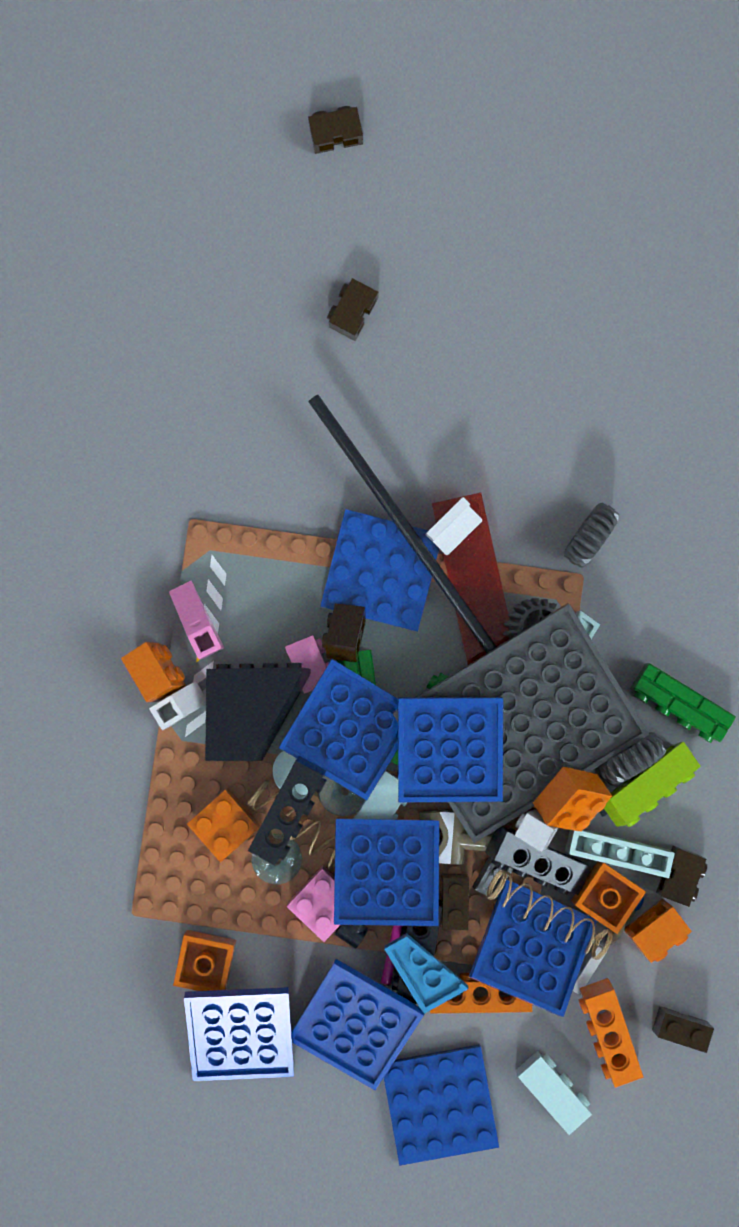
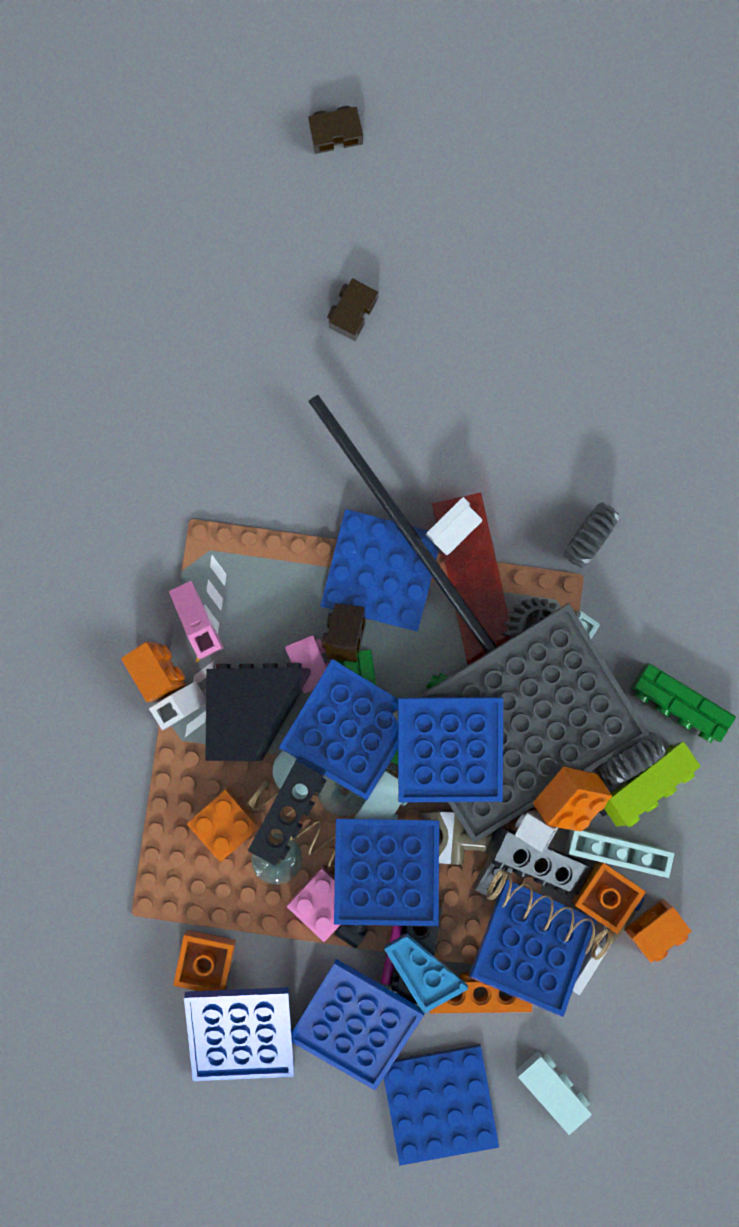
dark brown brick [441,874,469,930] -> none
orange brick [578,978,644,1088] -> none
dark brown brick [652,1006,714,1053] -> none
dark brown brick [656,846,707,907] -> none

